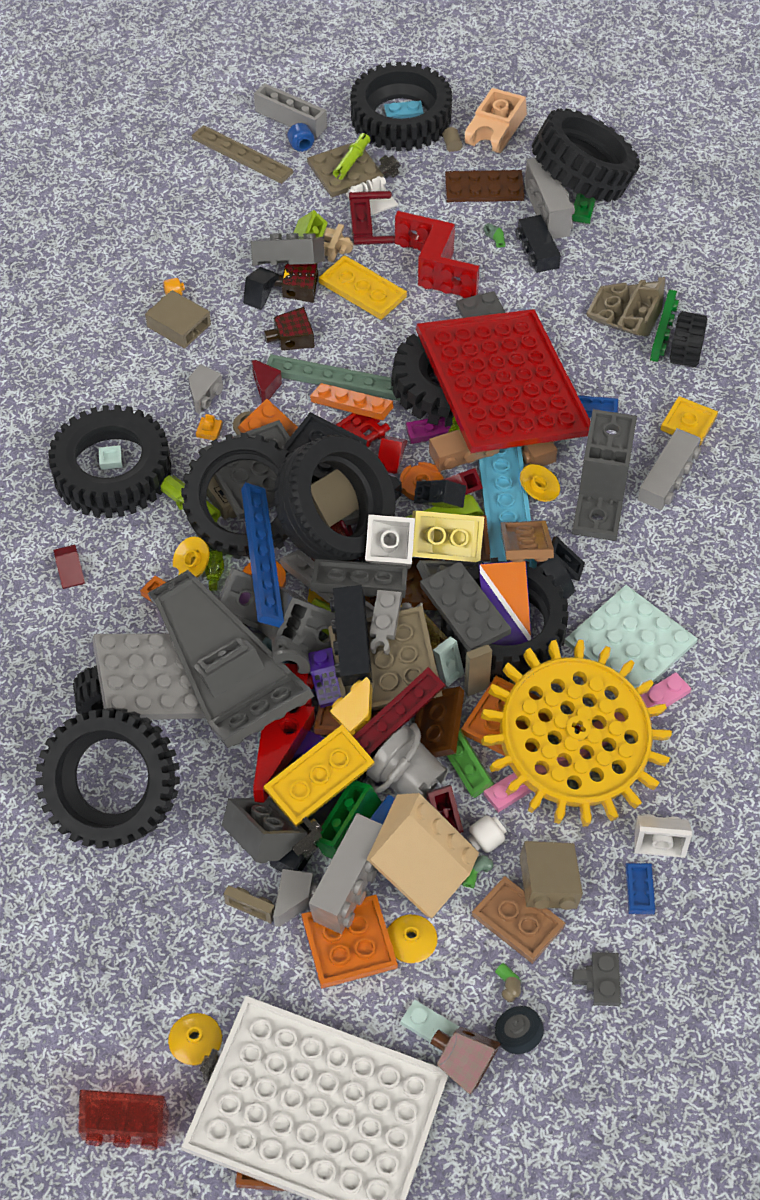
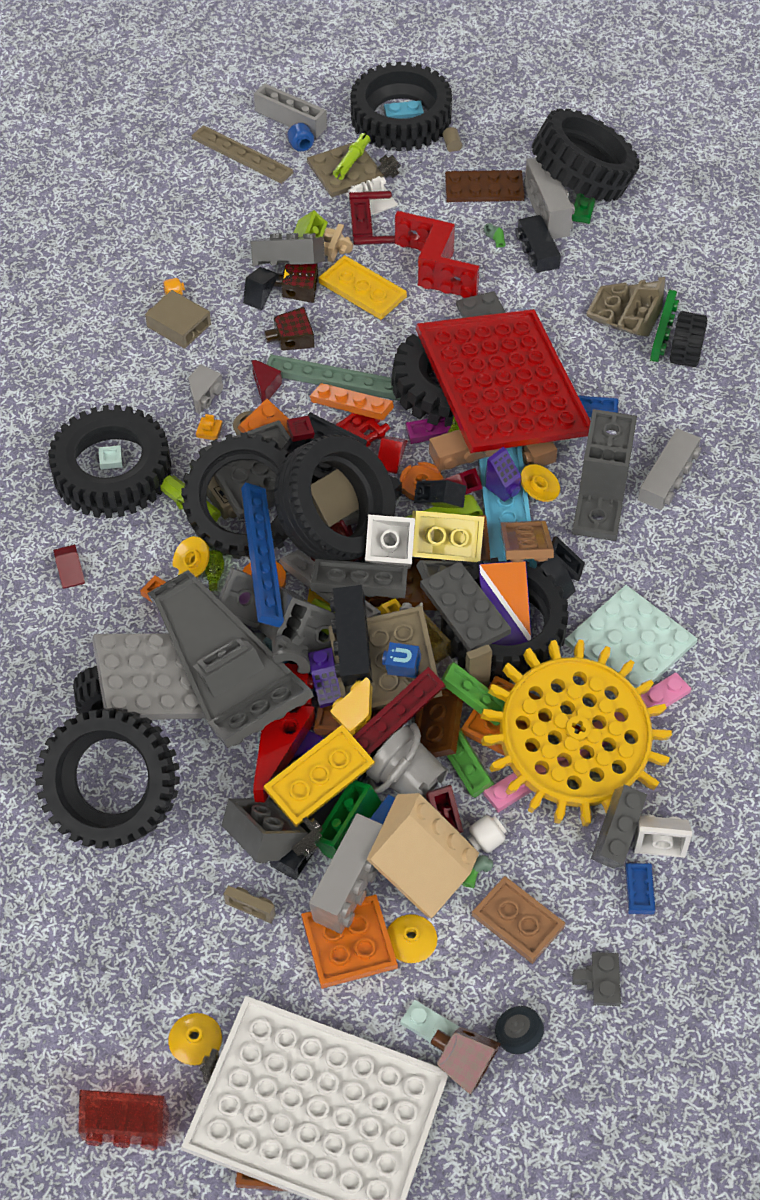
light grey slope [273,869,318,927] -> none
light grey plate [370,590,402,655] -> none
light aqua plate [433,637,464,686] -> none
light nougat brick [465,88,527,153] -> none
dark tan arm [495,963,521,1002] -> none
dark tan brick [519,841,583,910] -> none
yellow plate [660,396,718,446] -> none
none -> dark red plate [287,416,315,442]
none -> blue brick [382,642,421,678]
none -> bright green plate [441,662,505,726]
none -> dark purple slope [485,447,521,502]
none -> dark grey brick [591,785,647,869]

